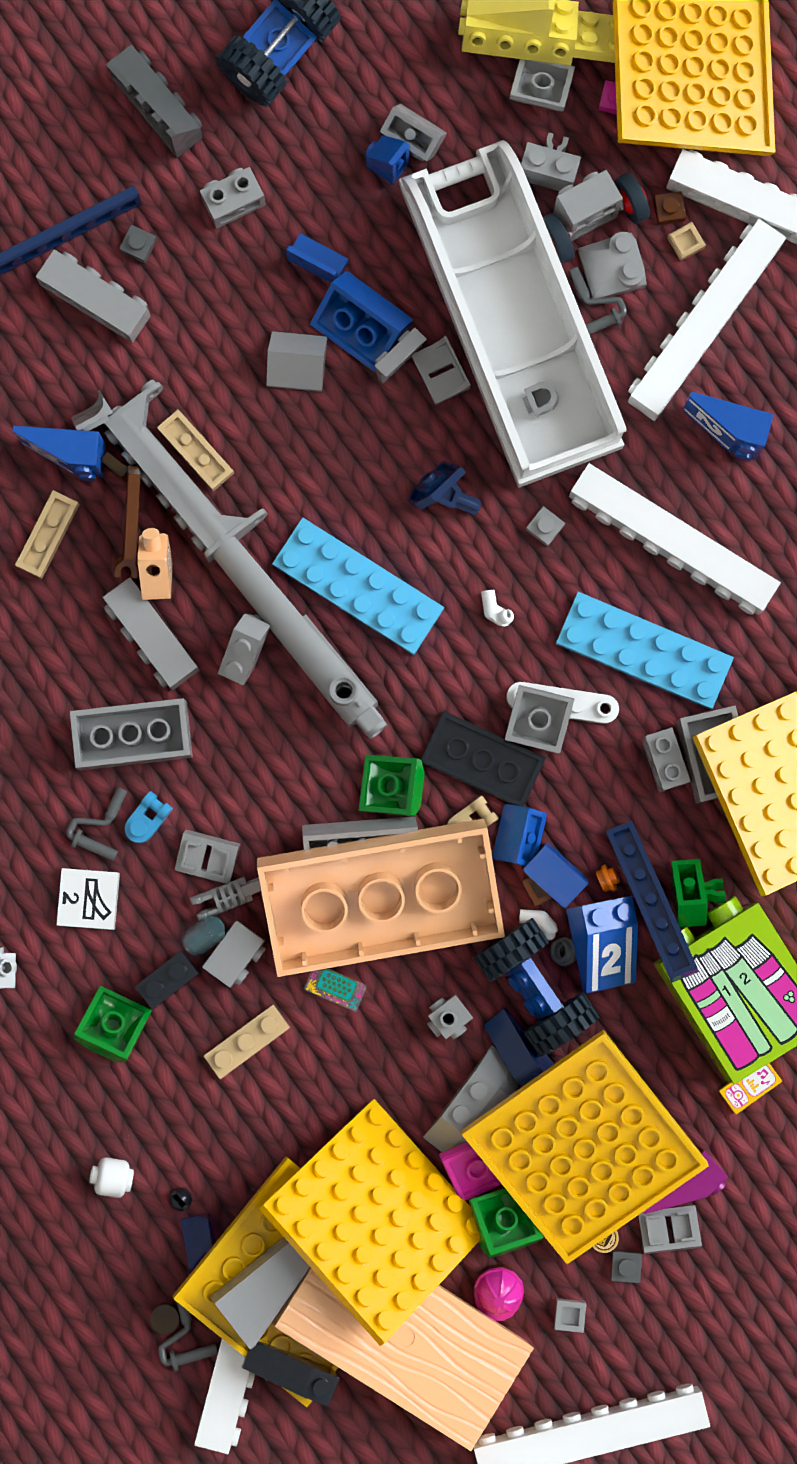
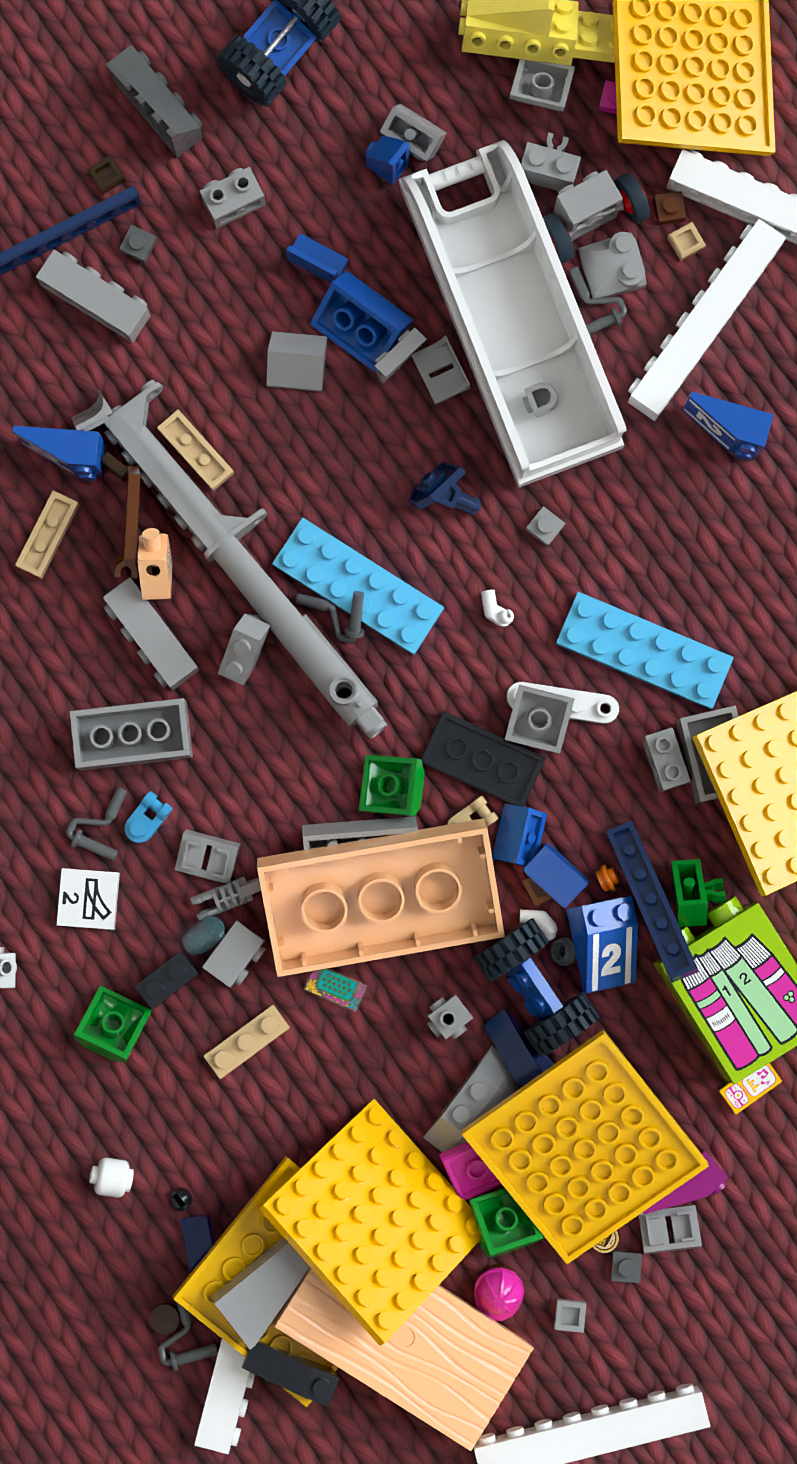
white brick [569,463,781,615] -> none
none -> dark brown tile [87,155,126,195]
none -> dark grey piece [296,591,364,643]

